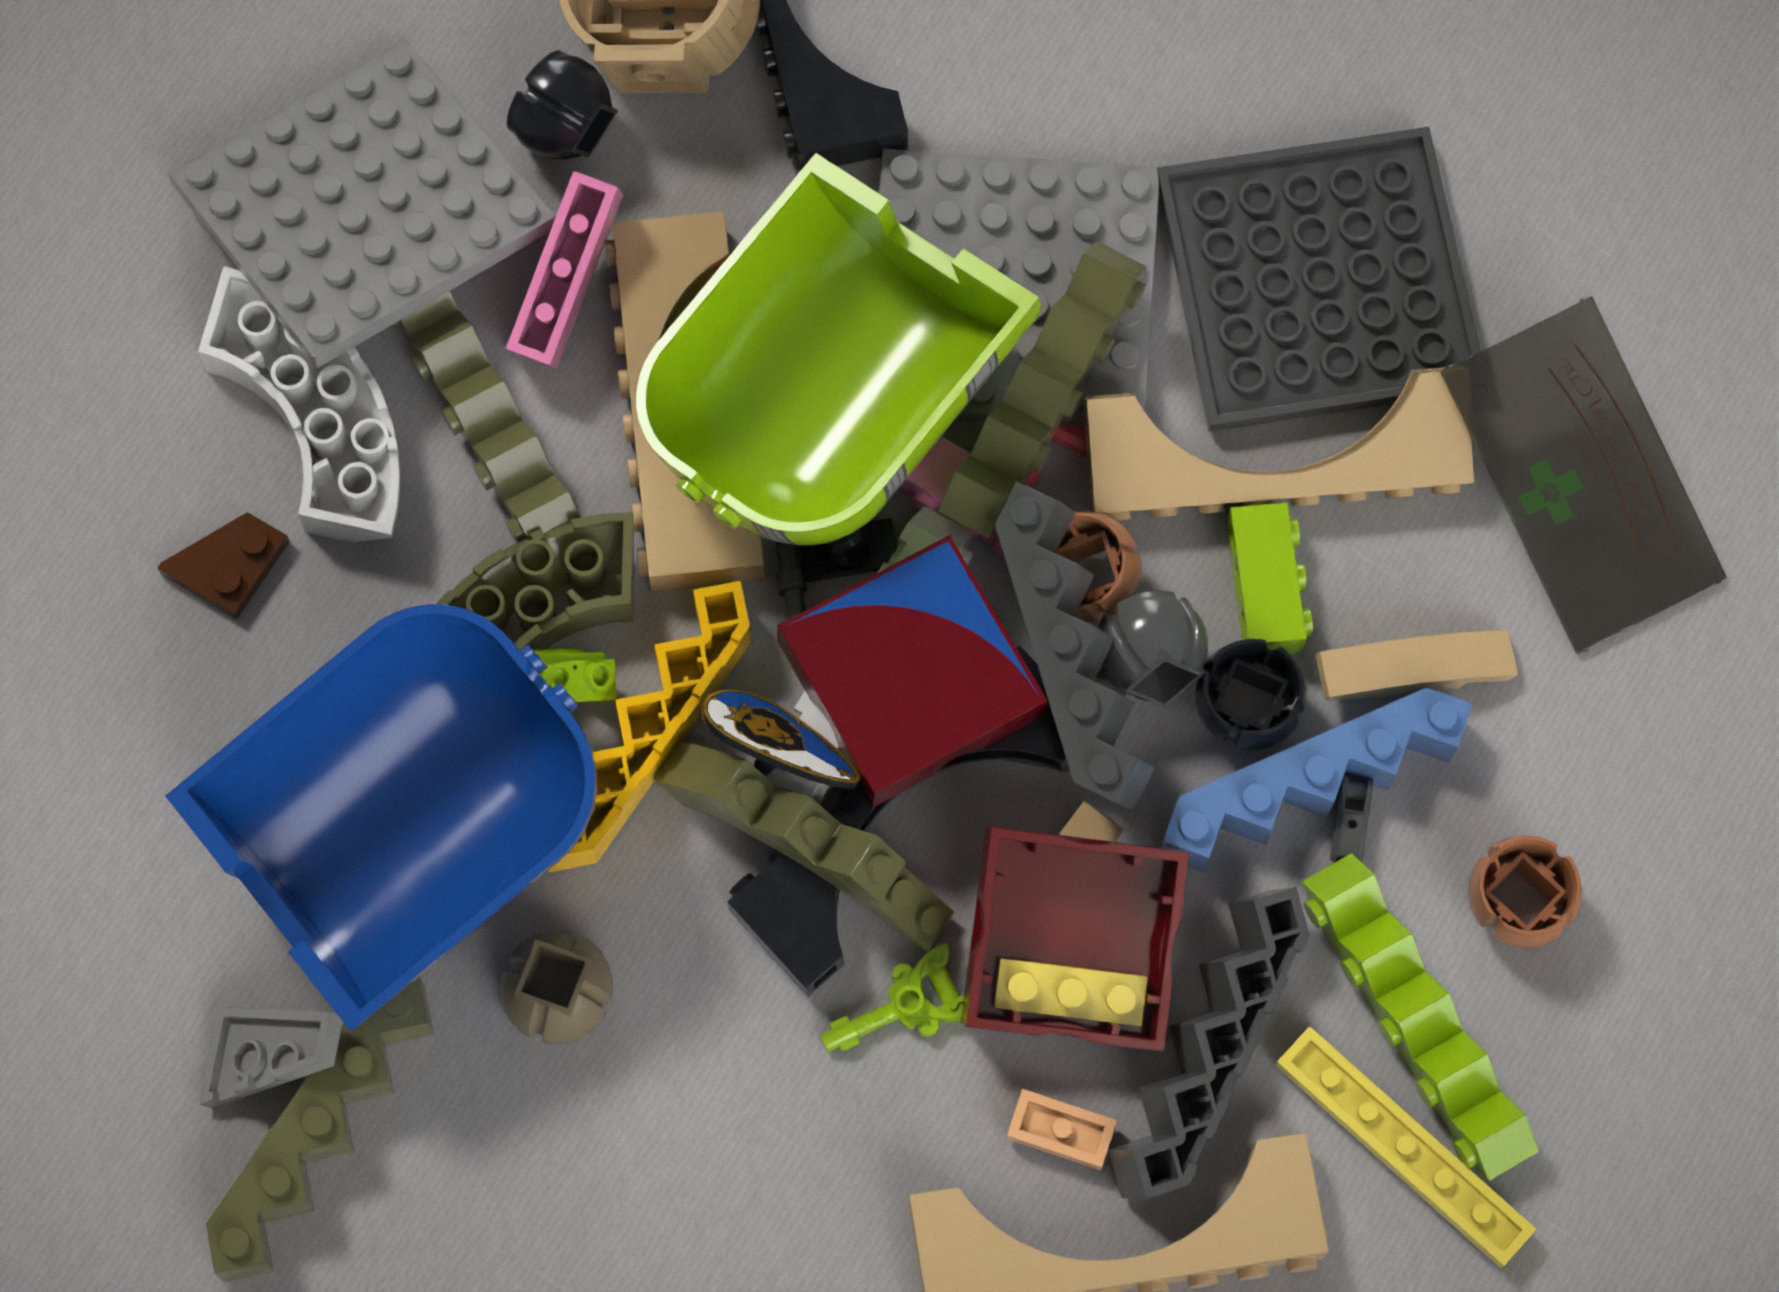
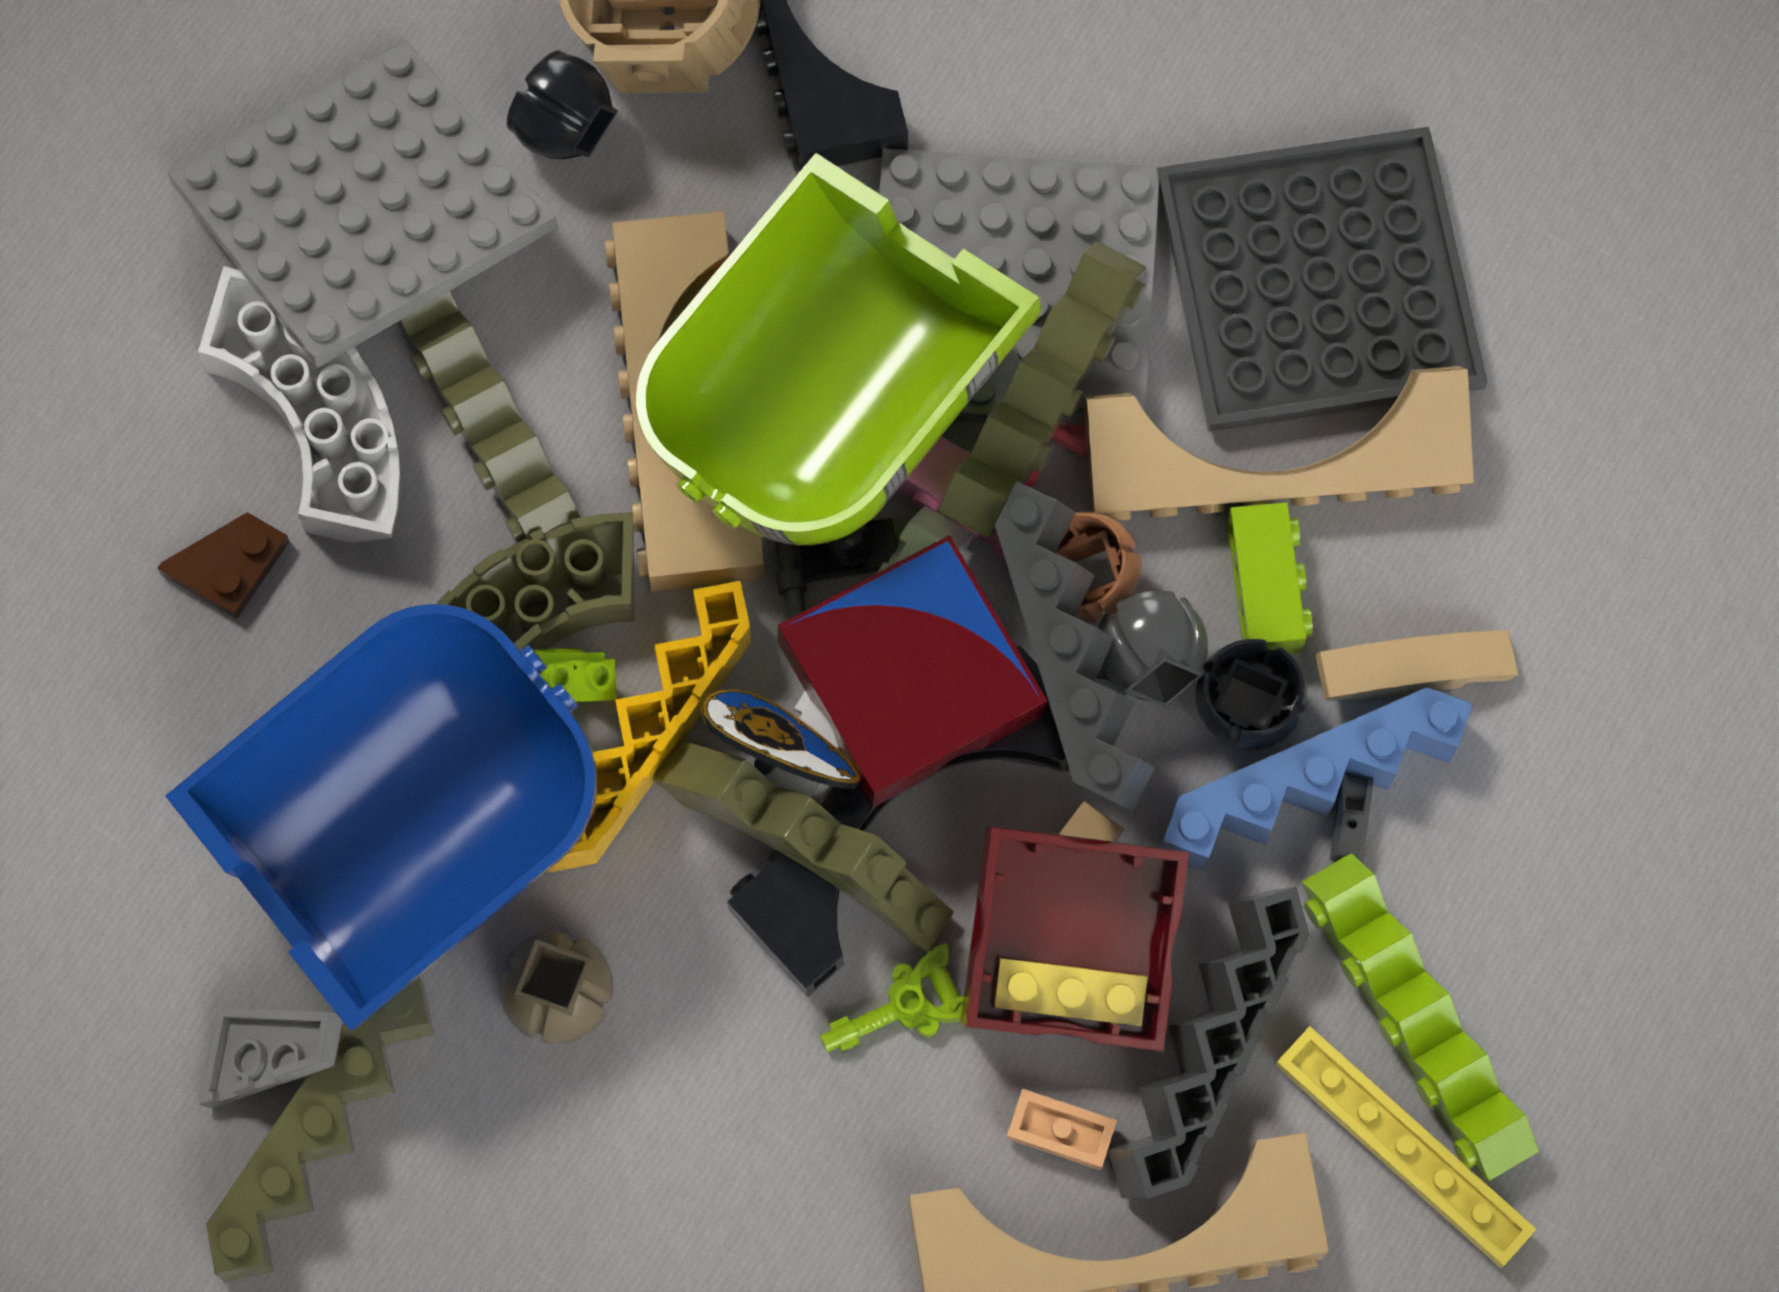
bright pink brick [506,171,623,370] -> none
clear smoke piece [1440,296,1727,654] -> none
nougat piece [1468,835,1583,949] -> none

